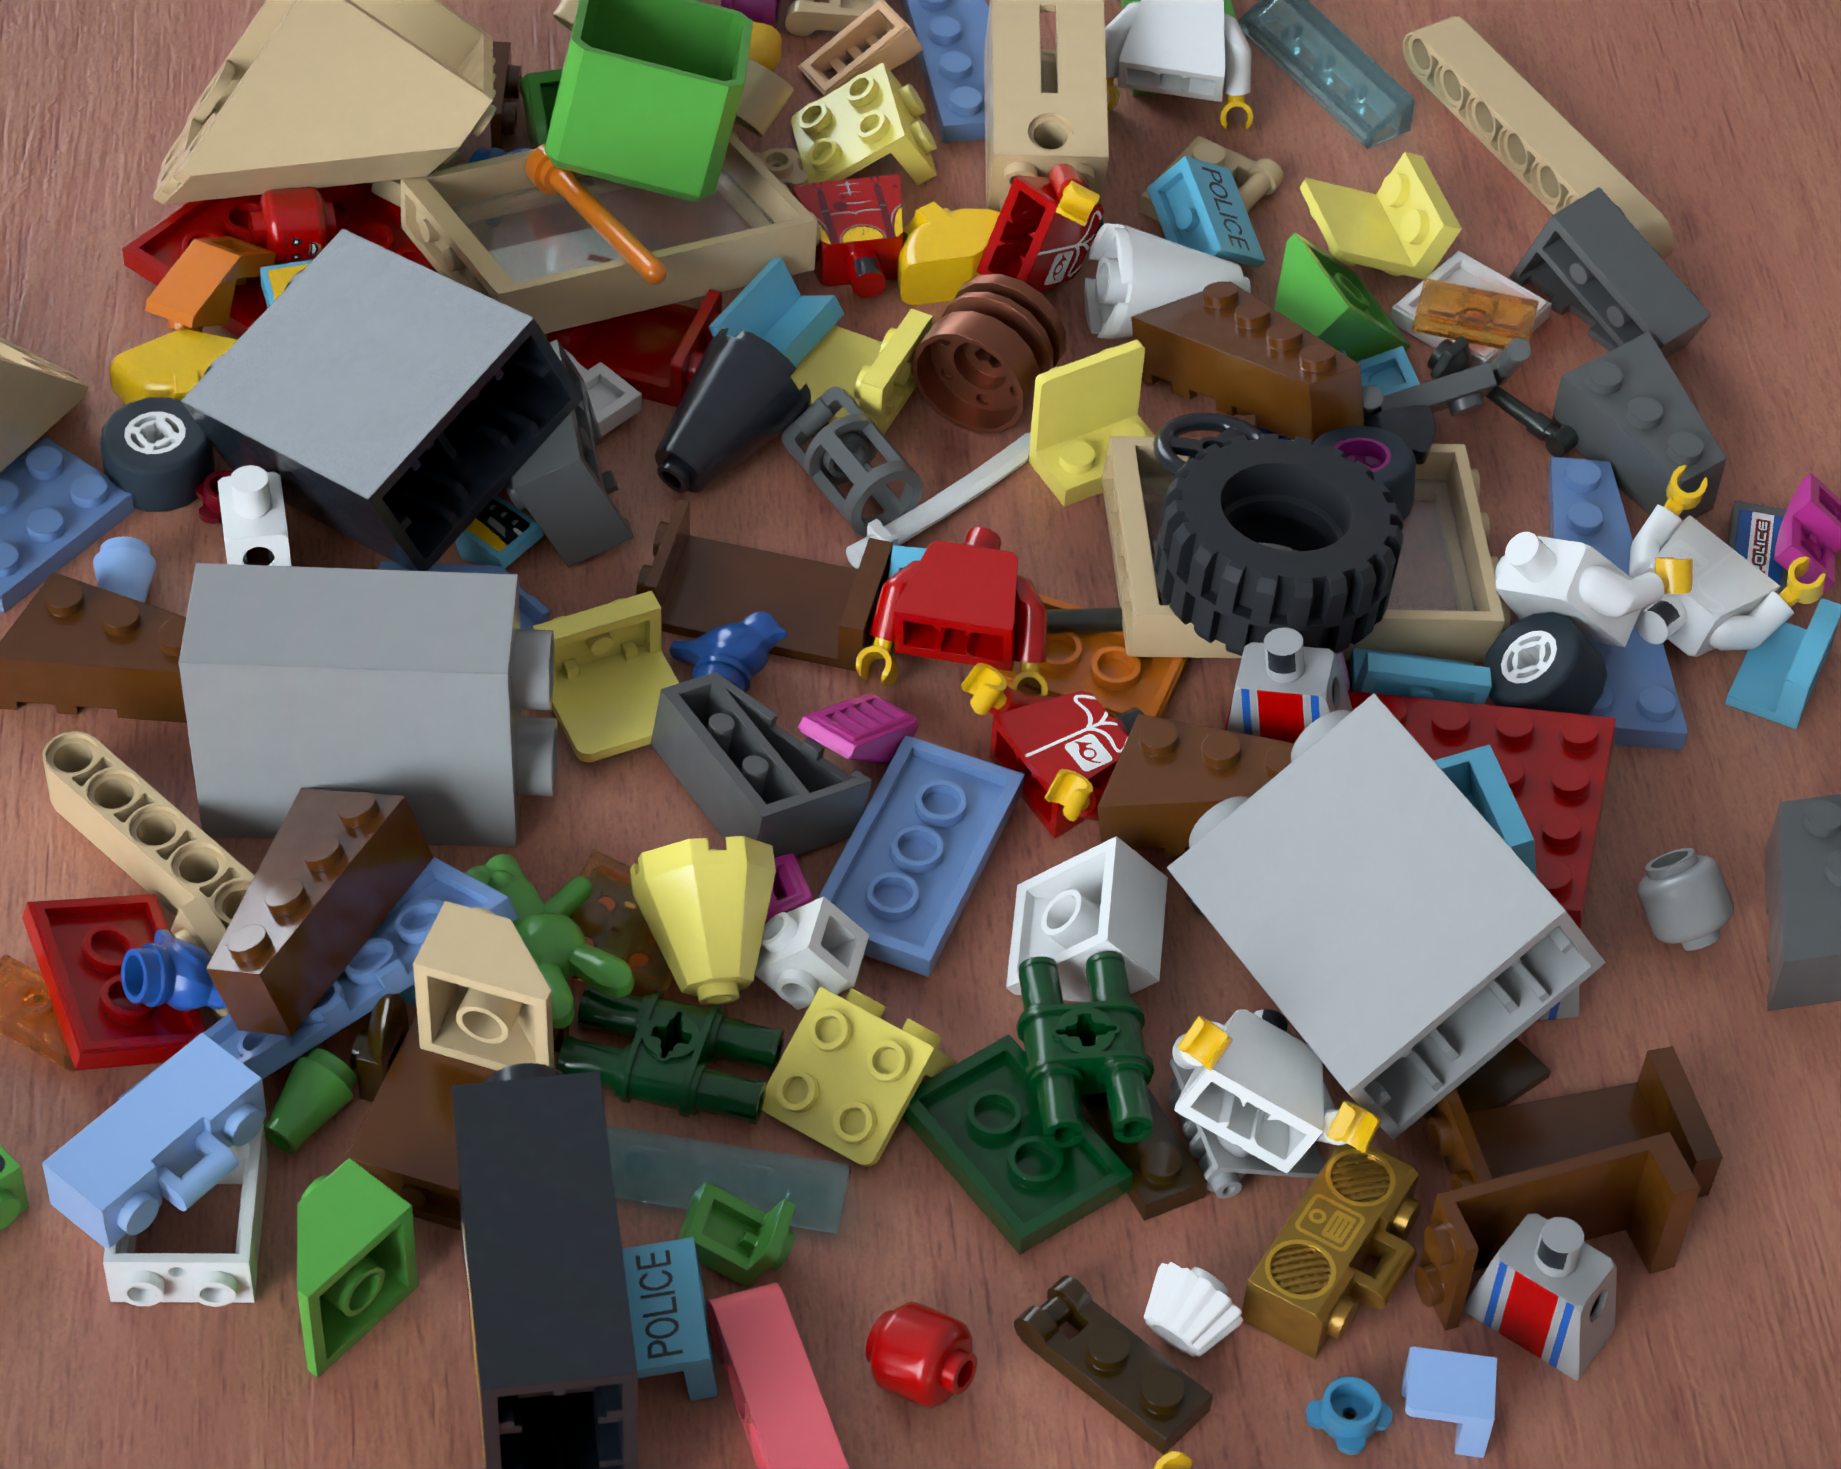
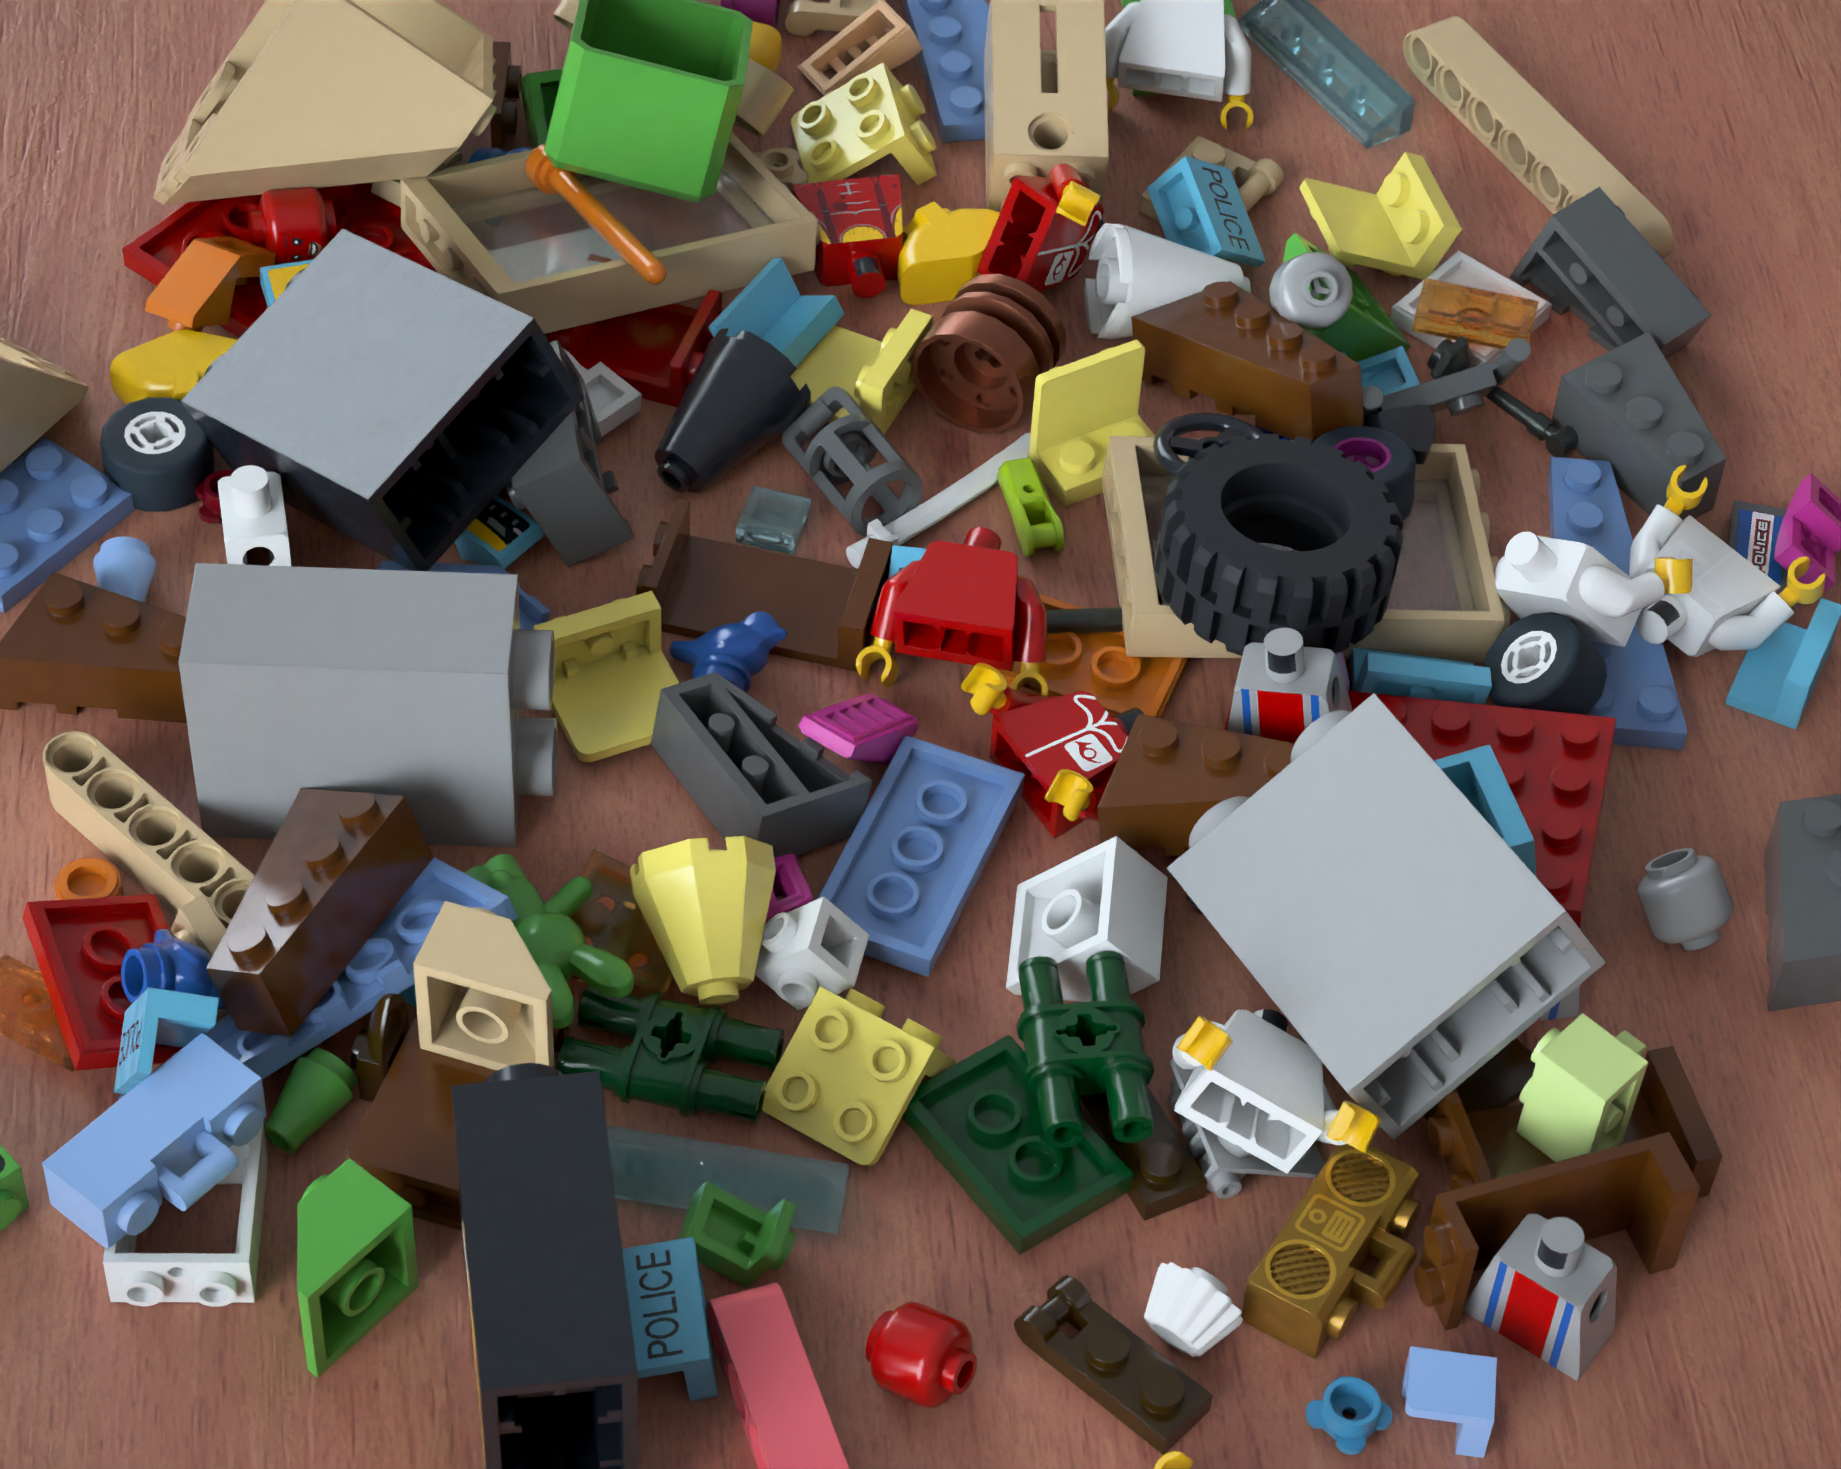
none -> orange tile [54,857,123,900]
none -> medium azure panel [114,987,219,1094]
none -> clear light blue tile [736,486,811,555]
none -> lime bar [997,457,1065,557]
none -> light grey head [1269,252,1353,331]
none -> yellowish green brick [1516,1013,1648,1162]

